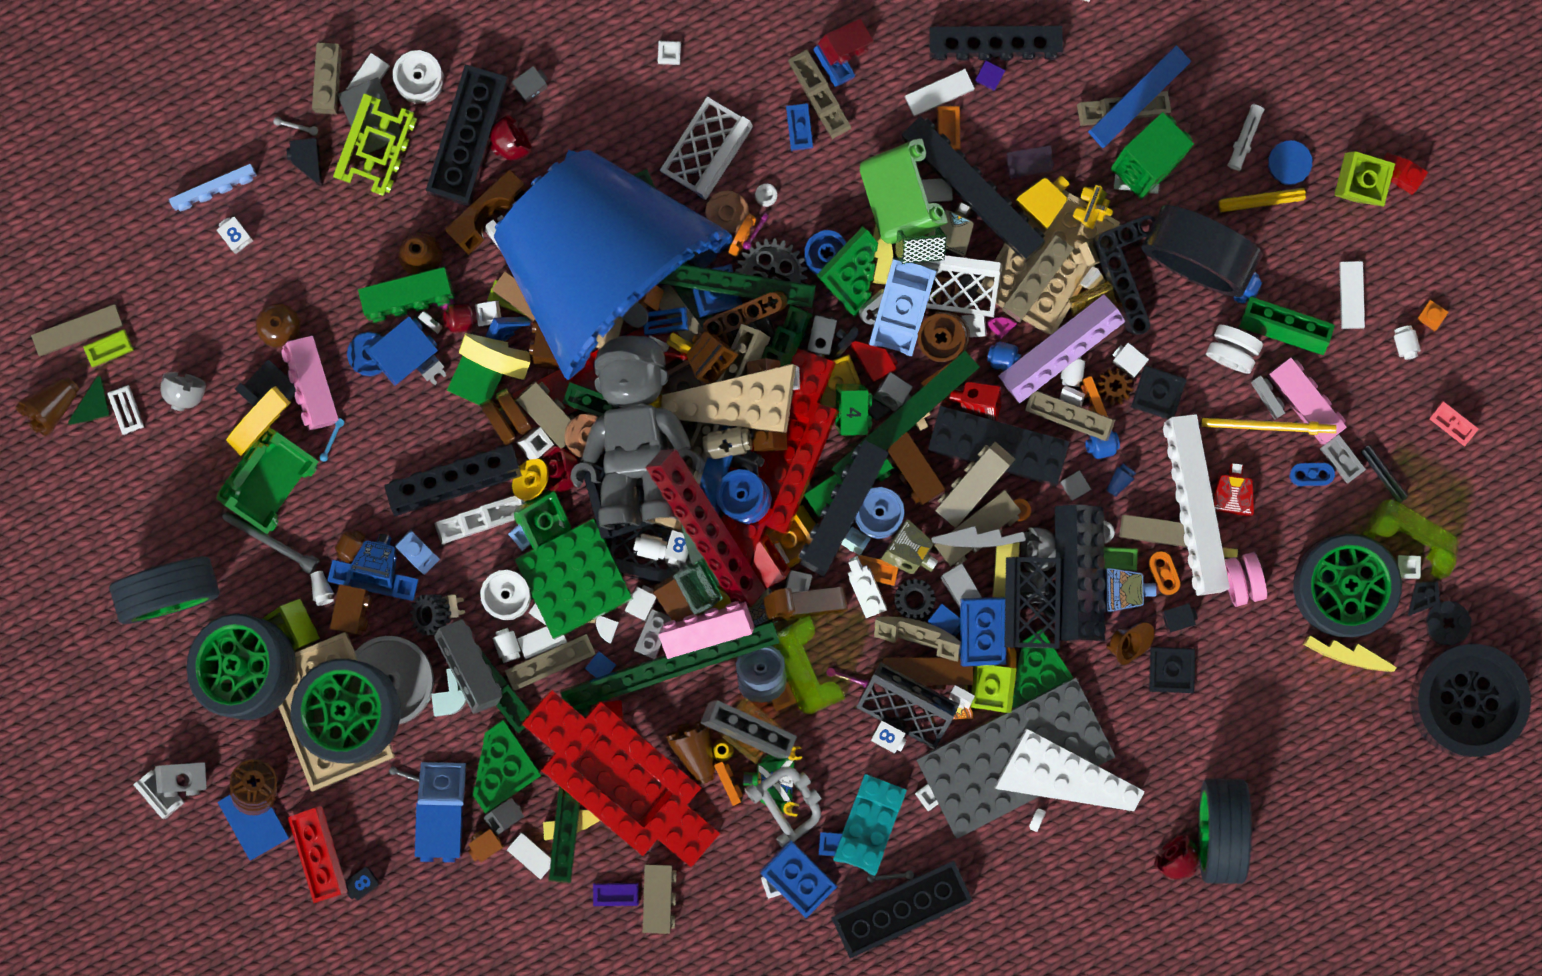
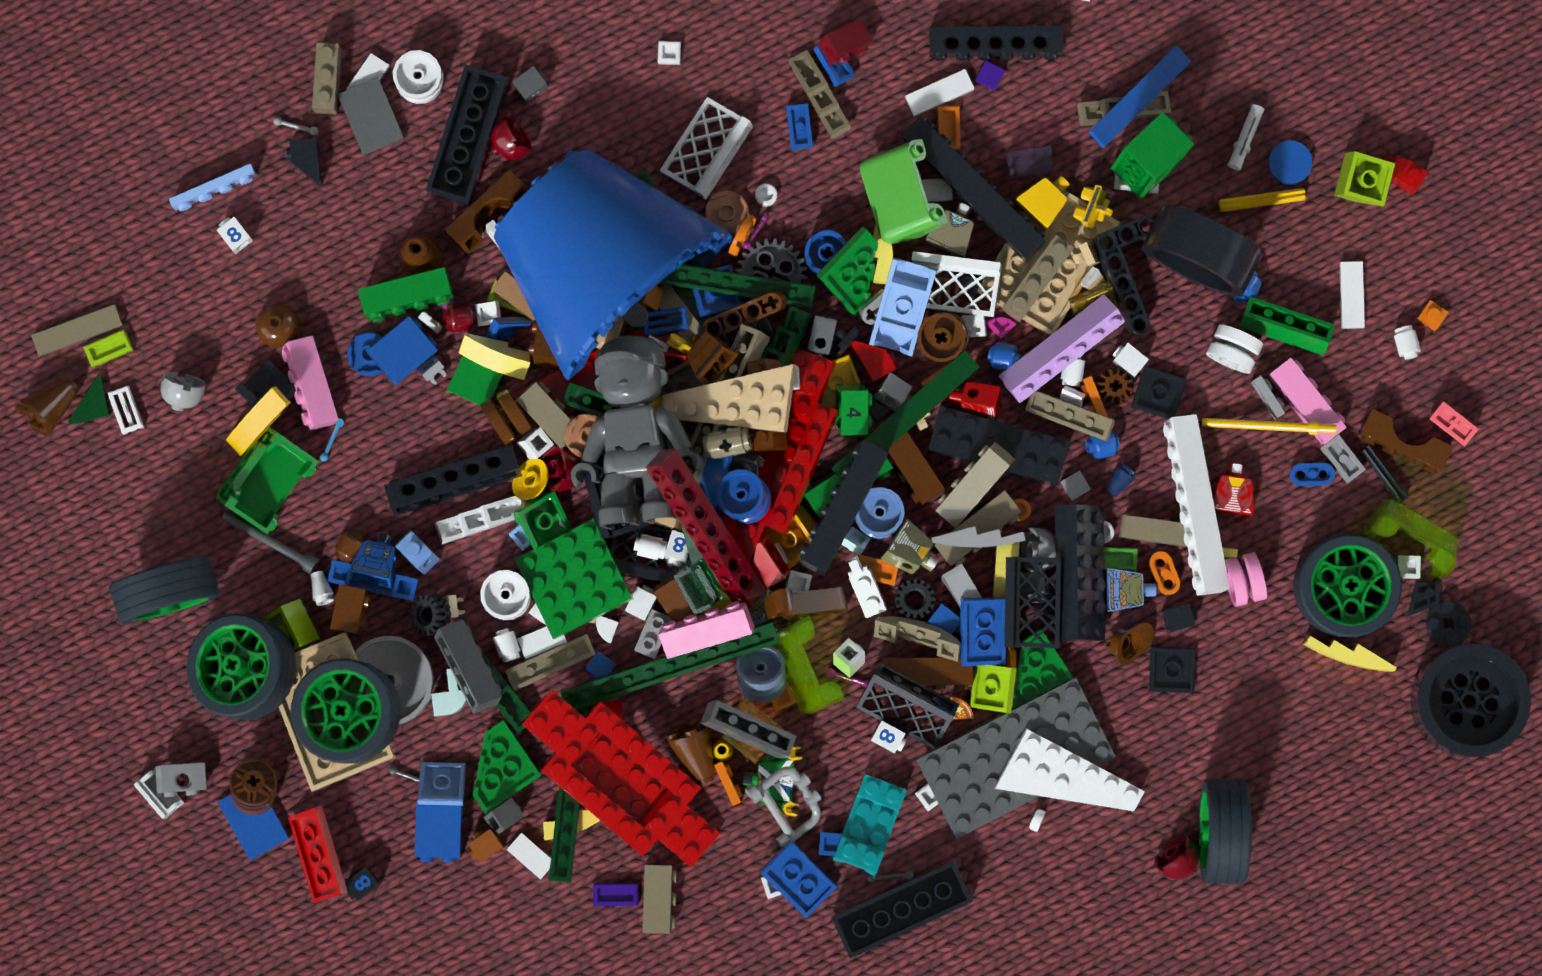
lime fence [333,94,417,196] -> none
clear green panel [895,227,947,264] -> none
white plate [949,685,975,709] -> none
none -> brick [833,638,865,678]
none -> reddish brown arch [1358,409,1454,474]

